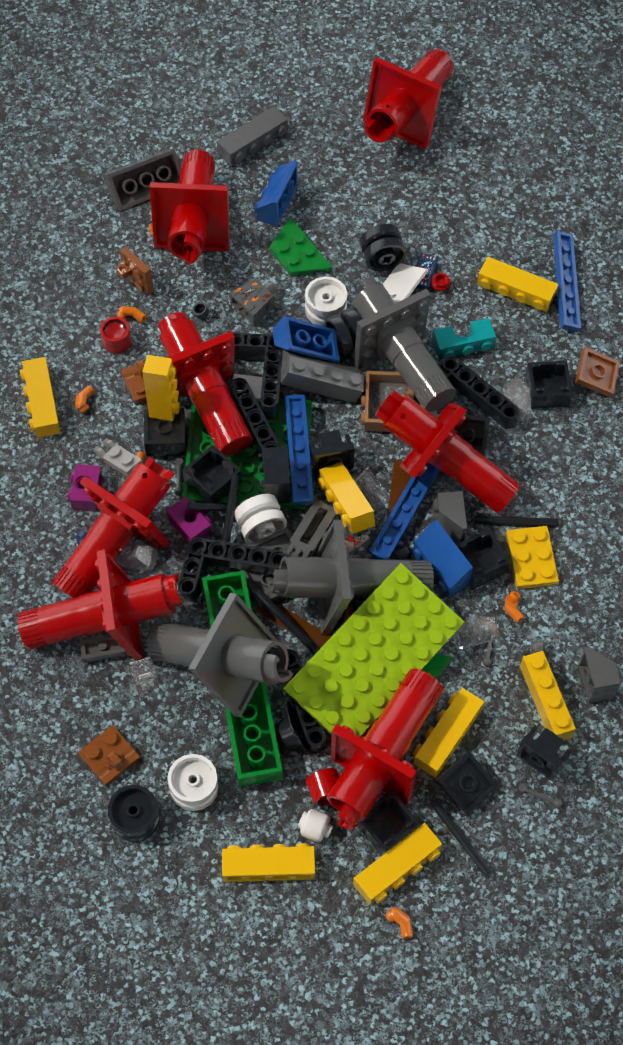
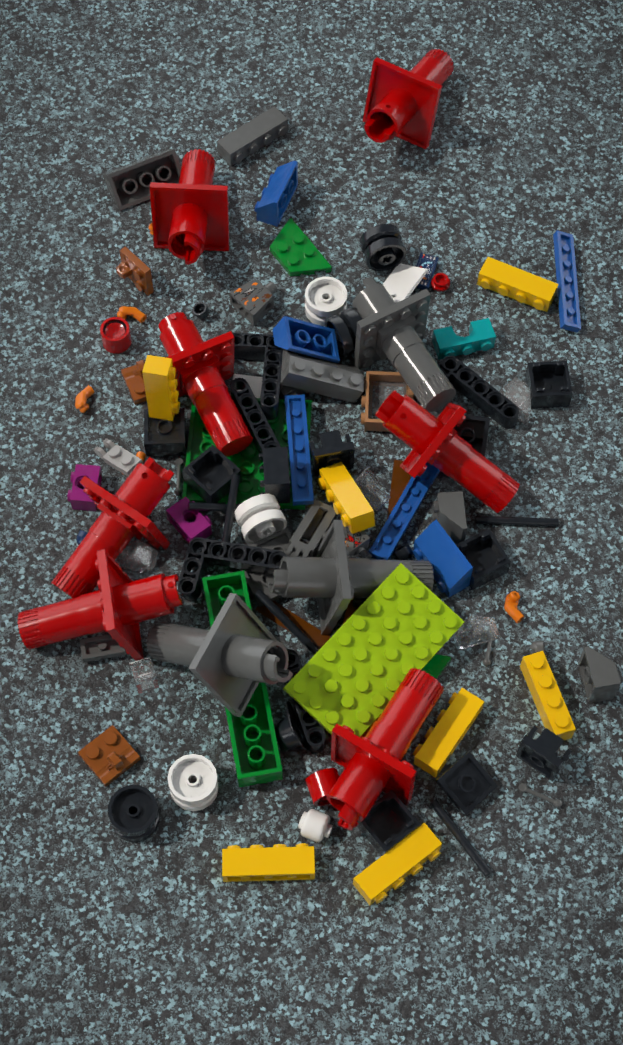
yellow brick [20,357,61,438] -> none
orange arm [386,907,413,939] -> none
yellow plate [506,526,559,590] -> none
dark orange hinge [575,347,620,397] -> none

